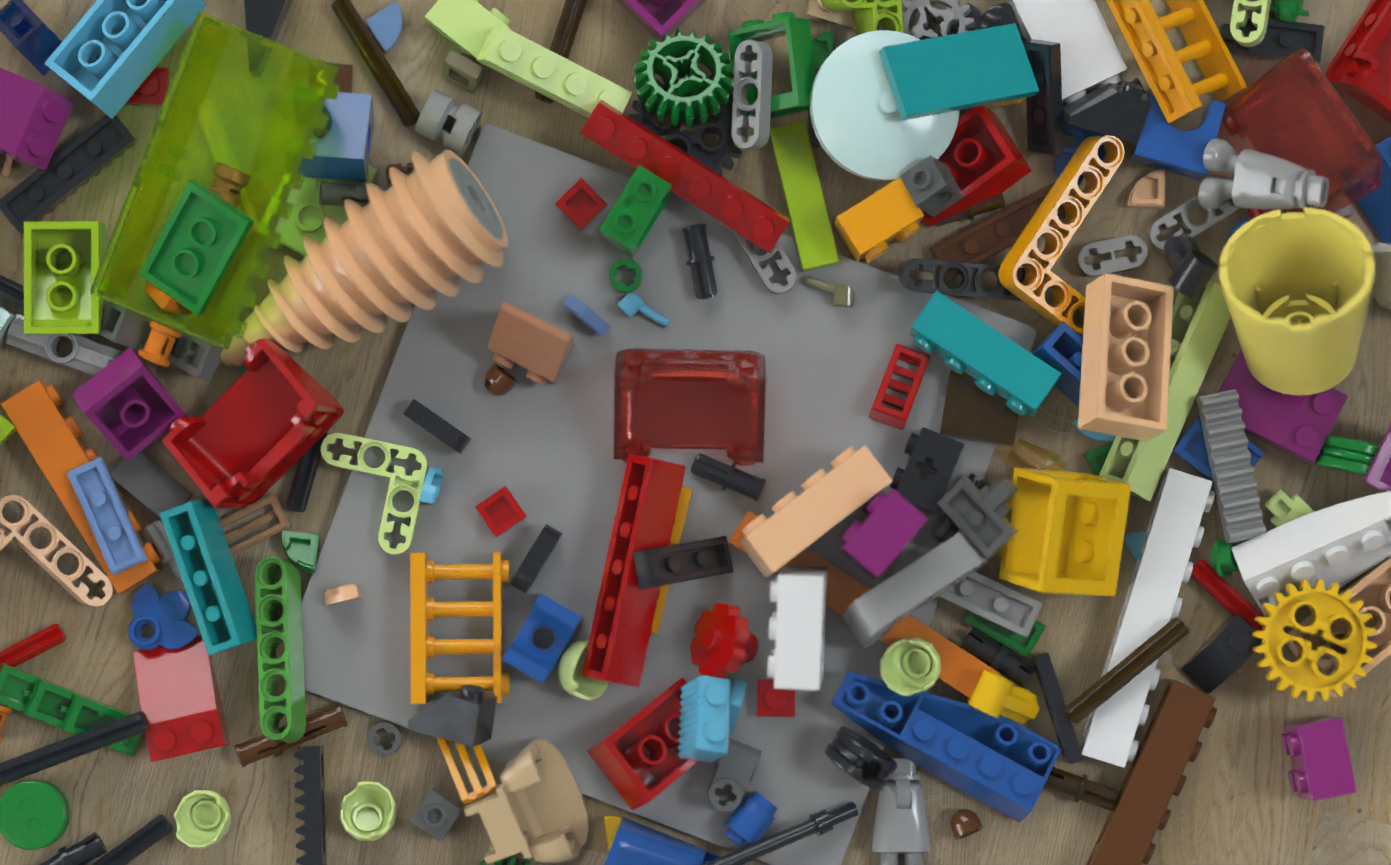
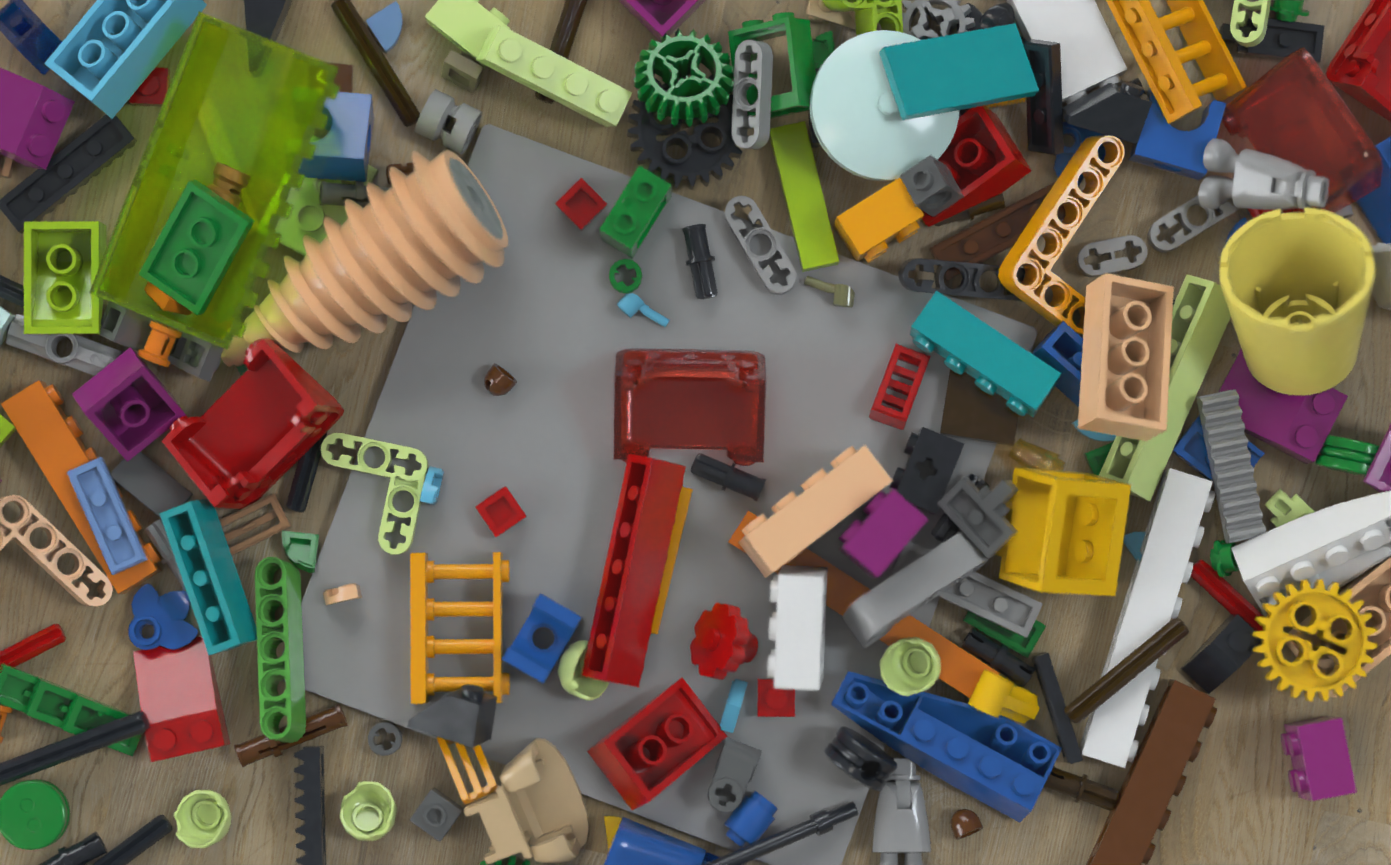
black beam [403,398,471,454] -> none
nougat slope [487,301,575,387] -> none
black beam [510,524,563,594] -> none
medium blue tile [563,294,611,336] -> none
red plate [580,100,791,253] -> none
black tile [633,536,734,590] -> none
medium azure brick [677,675,731,762] -> none
light nougat tile [1127,169,1165,208] -> none
black piece [1163,233,1218,299] -> none

